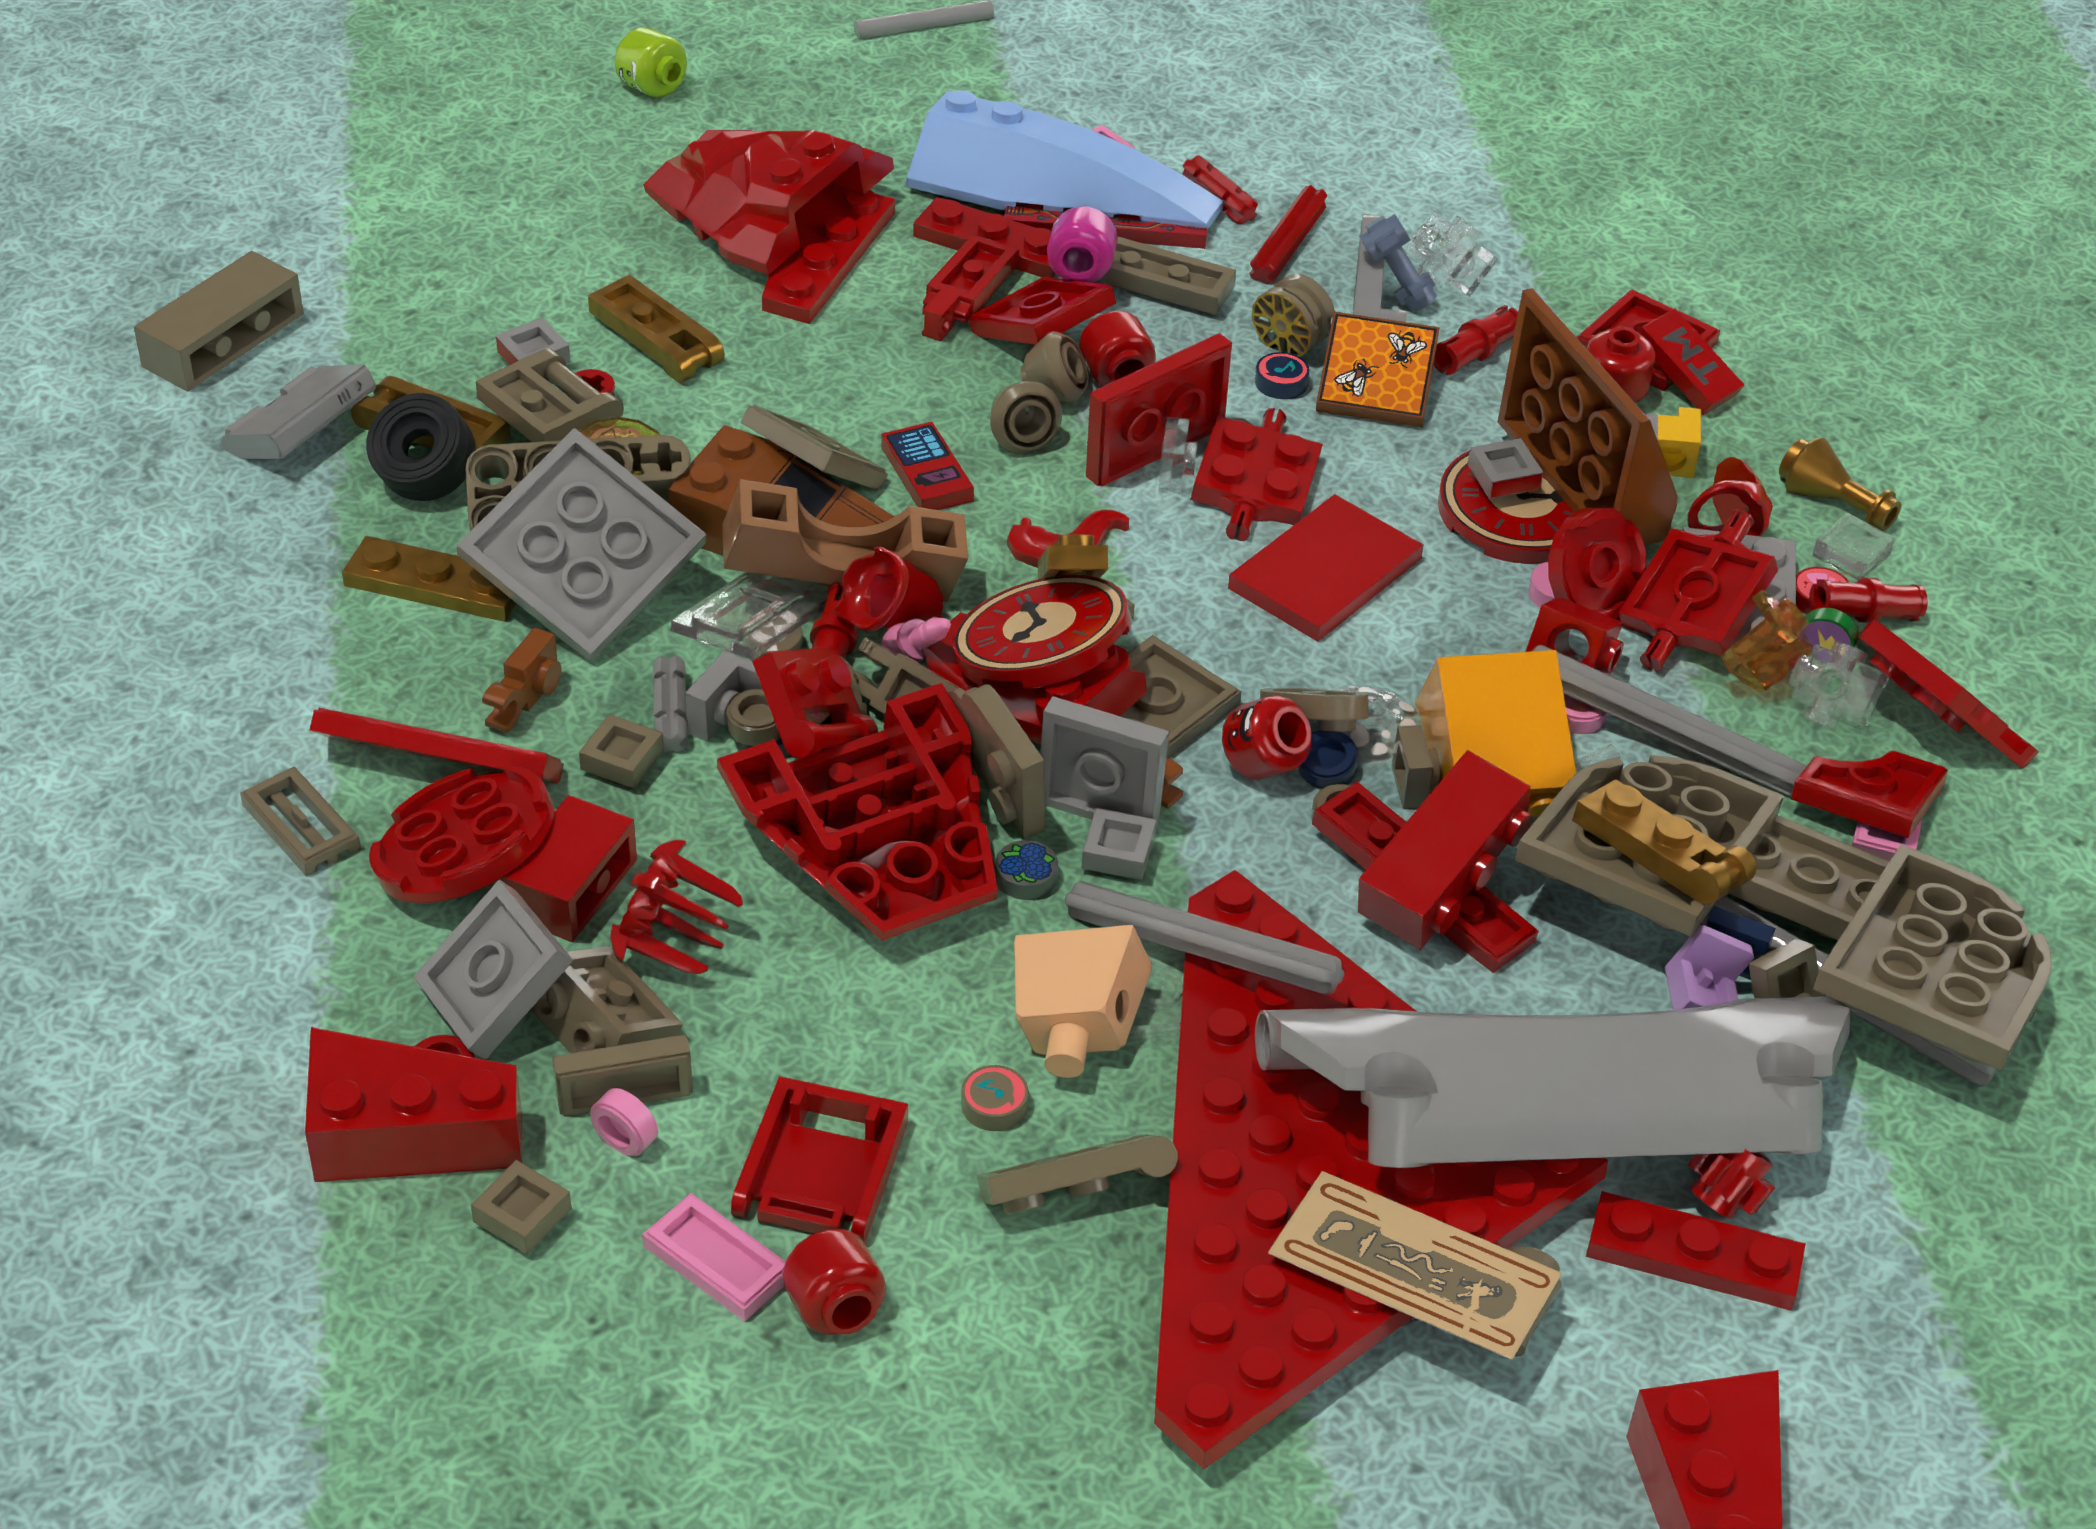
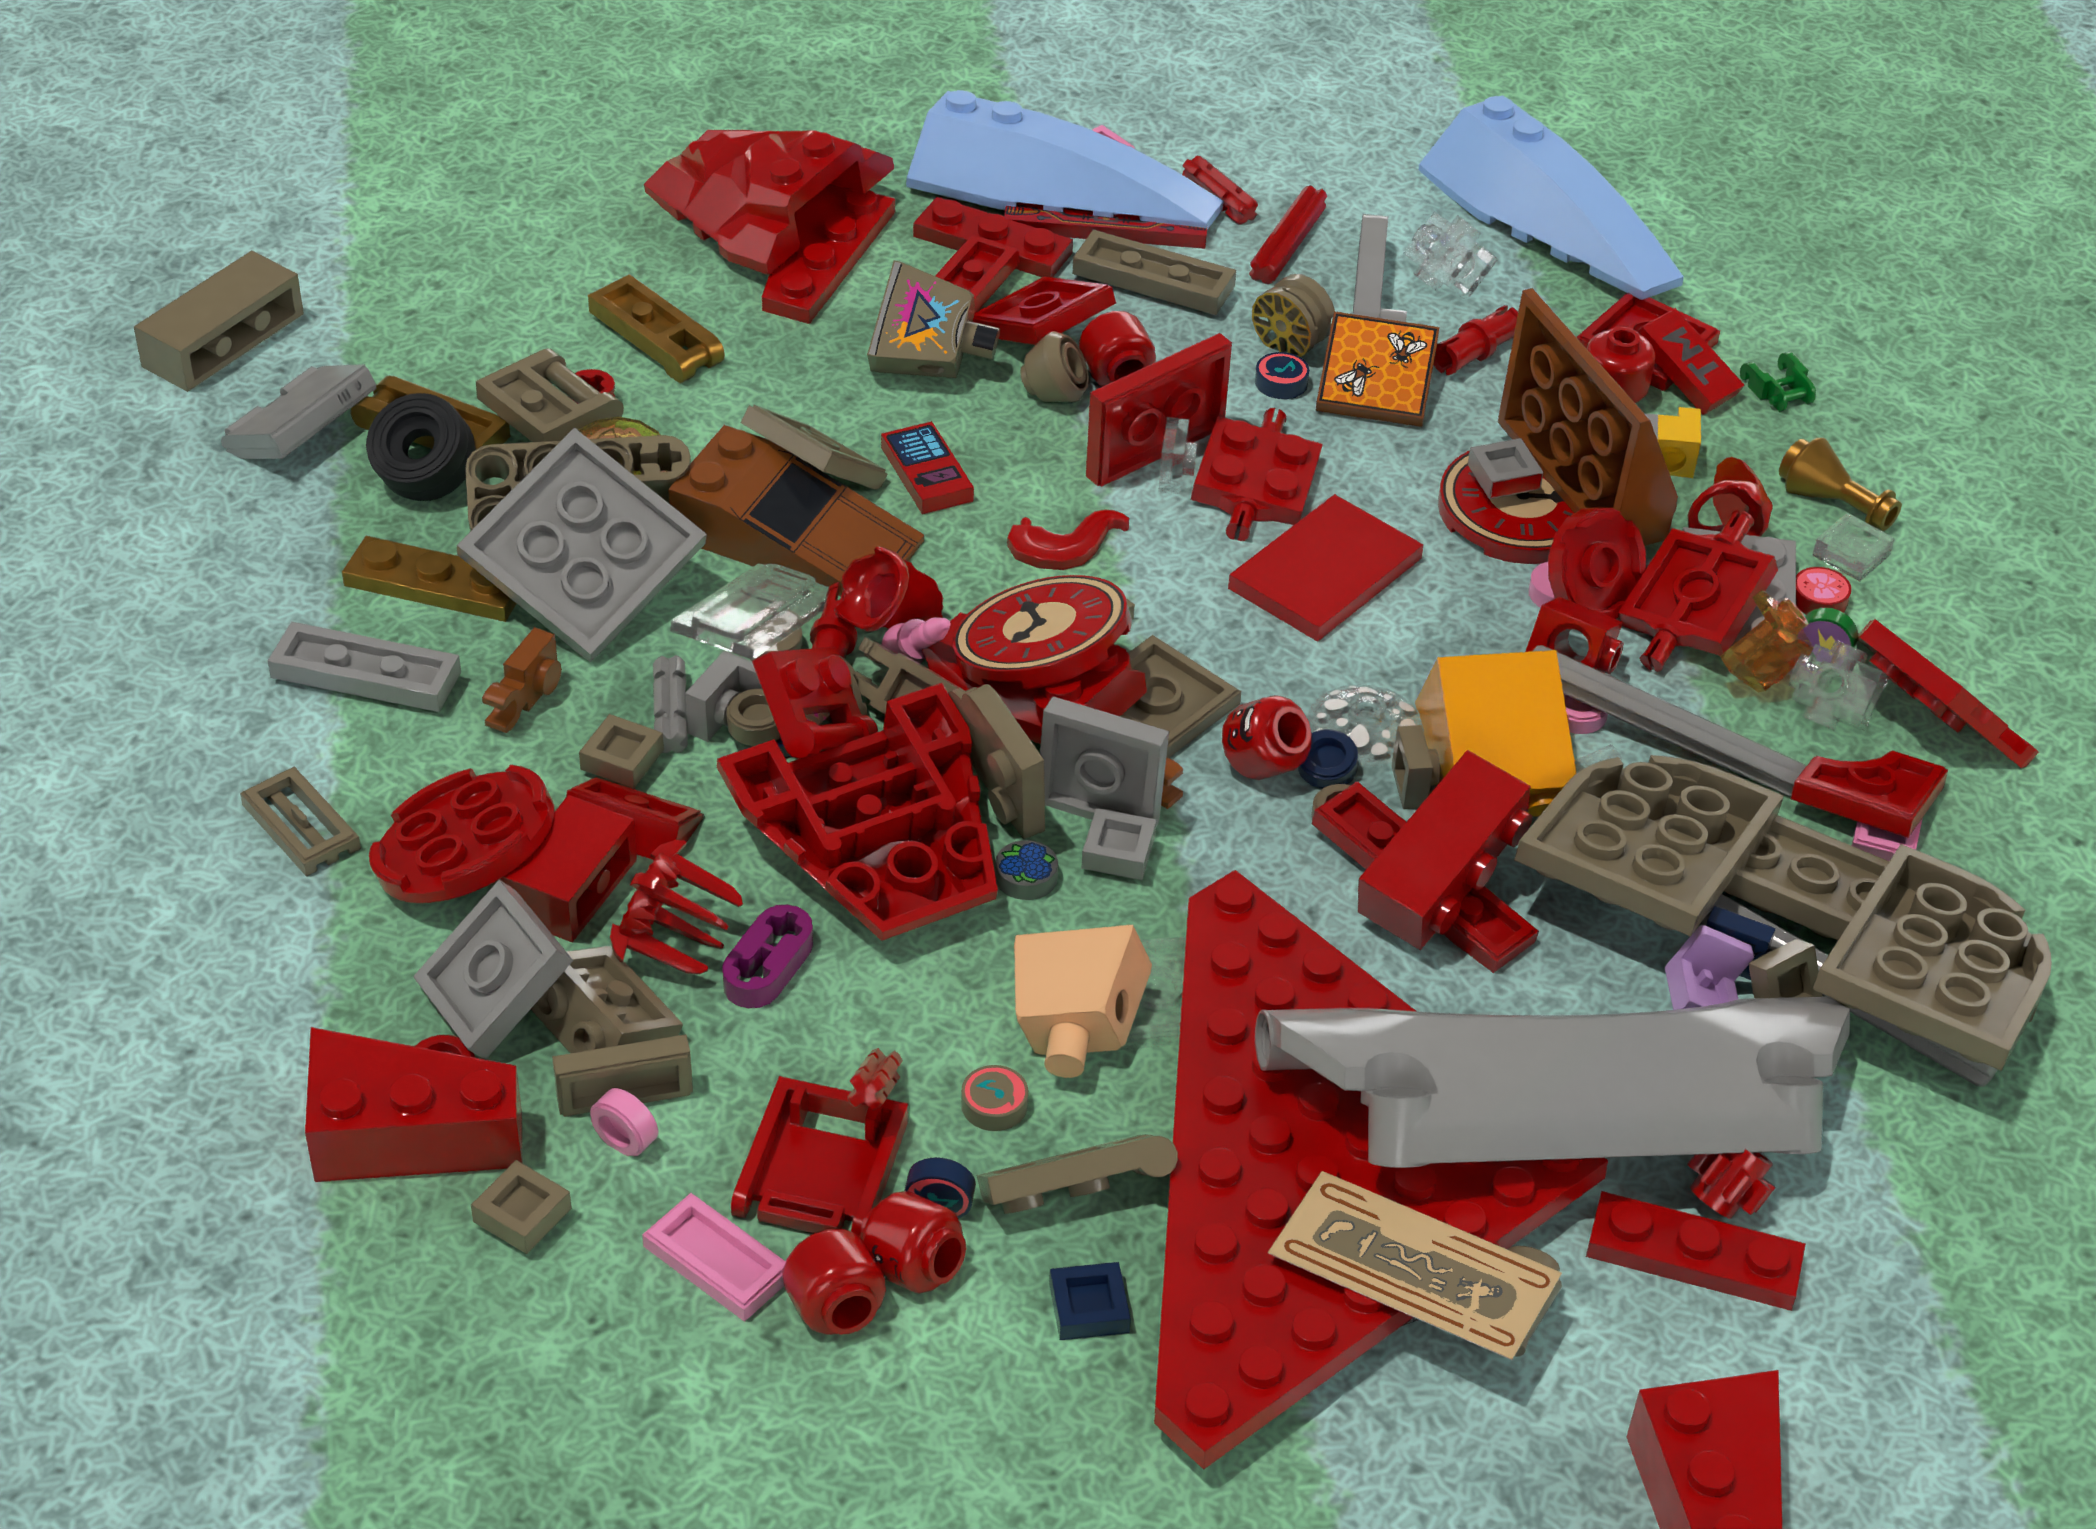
red tile [309,708,564,784] -> none
light grey plate [495,318,571,365] -> none
lime head [615,27,687,97] -> none
medium nougat arch [722,479,968,602] -> none
light grey bar [854,0,994,40] -> none
dark tan cone [990,381,1062,453] -> none
pearl gold plate [1038,534,1108,579] -> none
dark pink head [1047,206,1118,283] -> none
light grey axle [1065,881,1344,995] -> none
dark tan plate [1260,688,1369,731] -> none
sand blue bar [1359,214,1437,312] -> none
pearl gold plate [1572,779,1757,904] -> none
red pin [1809,577,1928,623] -> none
none -> light grey plate [268,621,461,712]
none -> red slope [566,777,704,860]
none -> magenta beam [722,904,813,1009]
none -> red axle [847,1048,903,1111]
none -> red head [861,1191,966,1294]
none -> dark tan torso [867,260,1000,378]
none -> dark blue tile [904,1157,976,1219]
none -> dark blue tile [1049,1262,1131,1340]
none -> light blue wedge [1418,95,1684,300]
none -> green piece [1740,352,1816,412]

